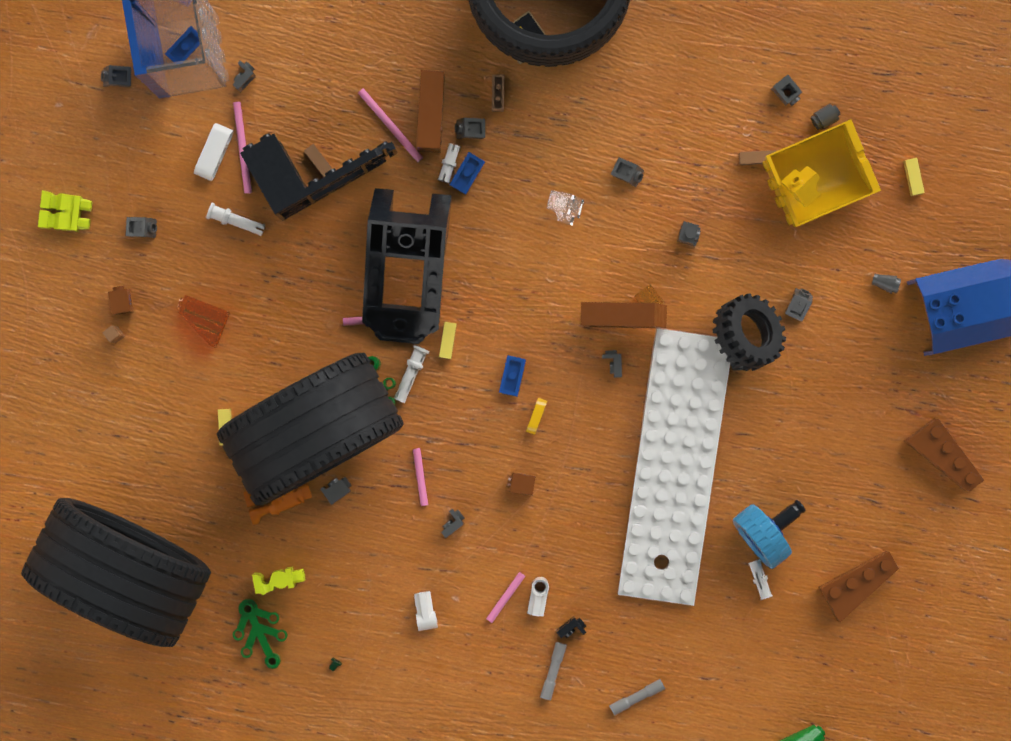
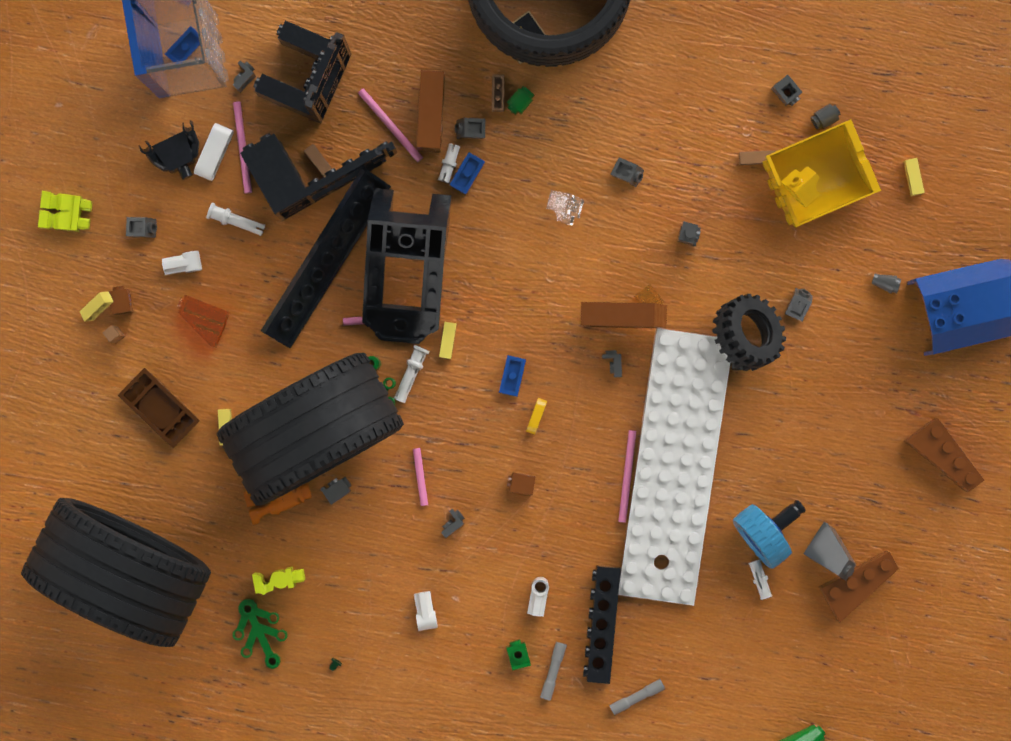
dark grey bracket [101,65,131,87] -> none
bright pink bar [486,572,525,623] -> none
black bracket [556,616,587,638] -> none
none -> light yellow piece [80,292,113,322]
none -> reddish brown slope [118,368,200,449]
none -> black torso [139,120,199,180]
none -> white piece [162,251,202,275]
none -> black bracket [253,20,352,124]
none -> black plate [261,168,391,348]
none -> green brick [506,639,531,671]
none -> green brick [507,86,535,115]
none -> black brick [583,565,621,684]
none -> bright pink axle [618,430,636,523]
none -> dark grey slope [803,521,856,581]

